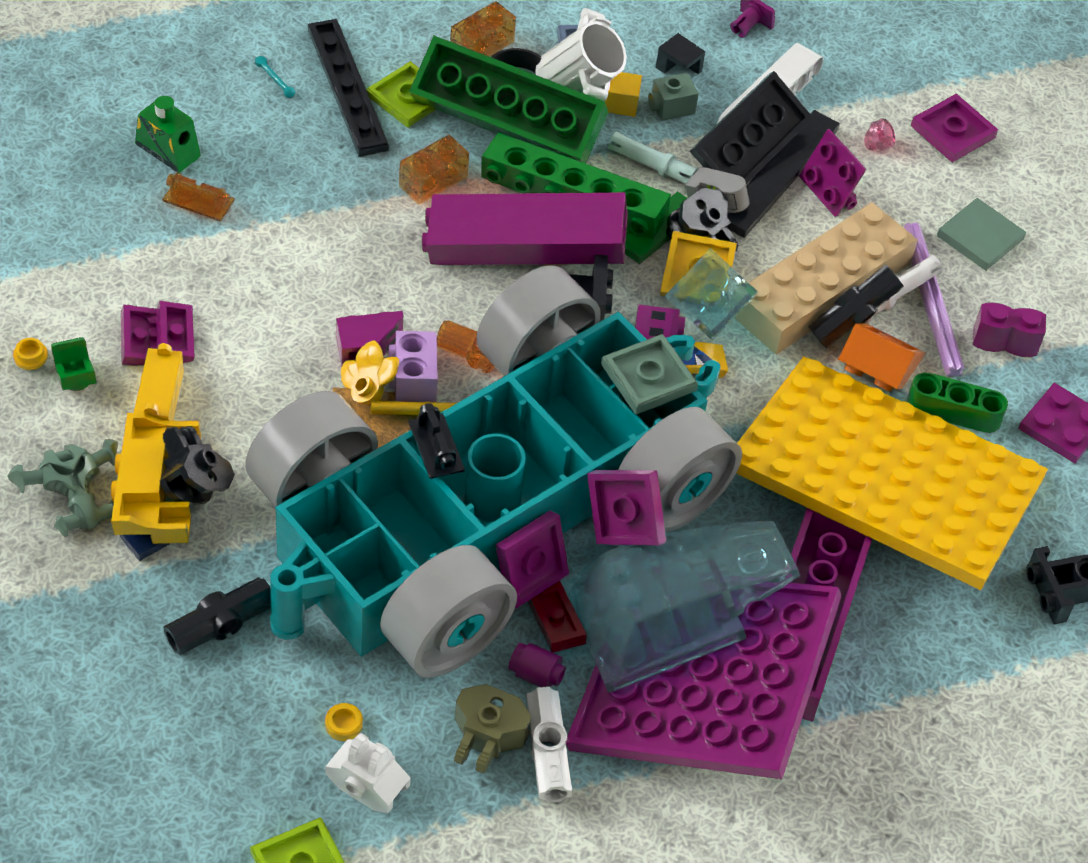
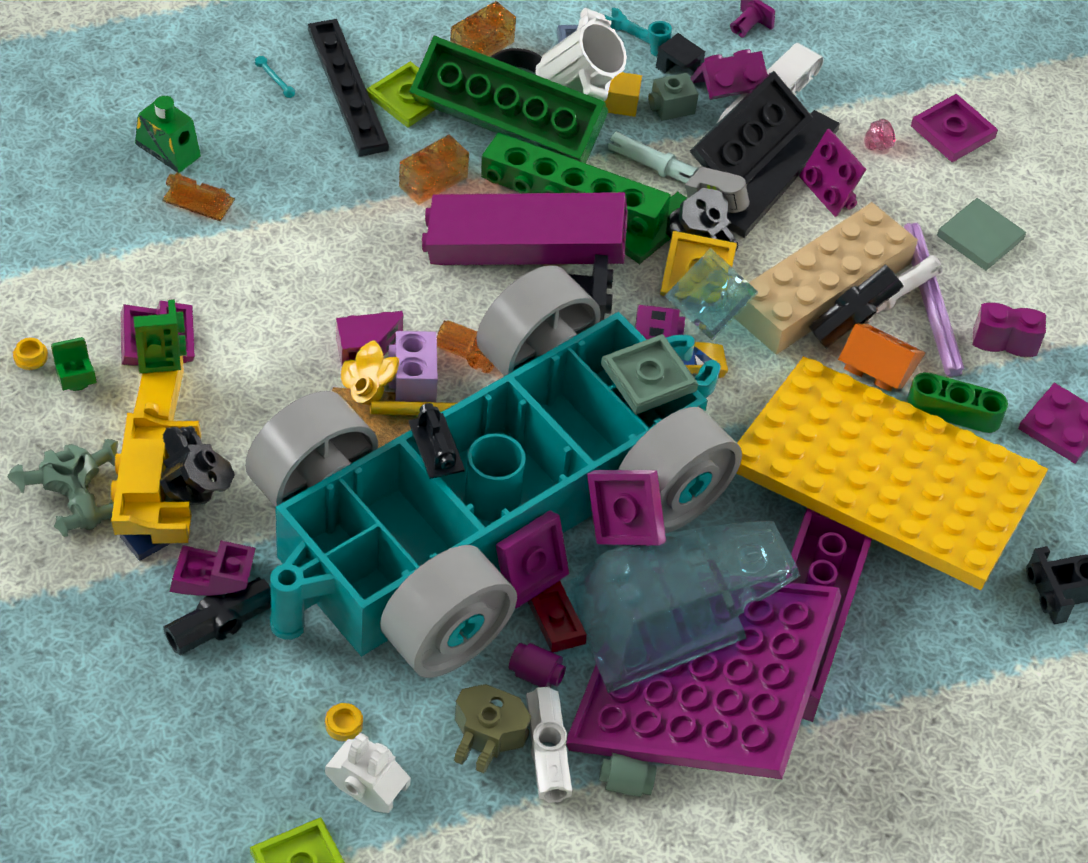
none -> green bracket [134,299,187,374]
none -> magenta slope [170,540,256,596]
none -> sand green brick [599,753,657,797]
none -> teal brick [604,8,672,57]
none -> magenta bracket [690,49,768,100]

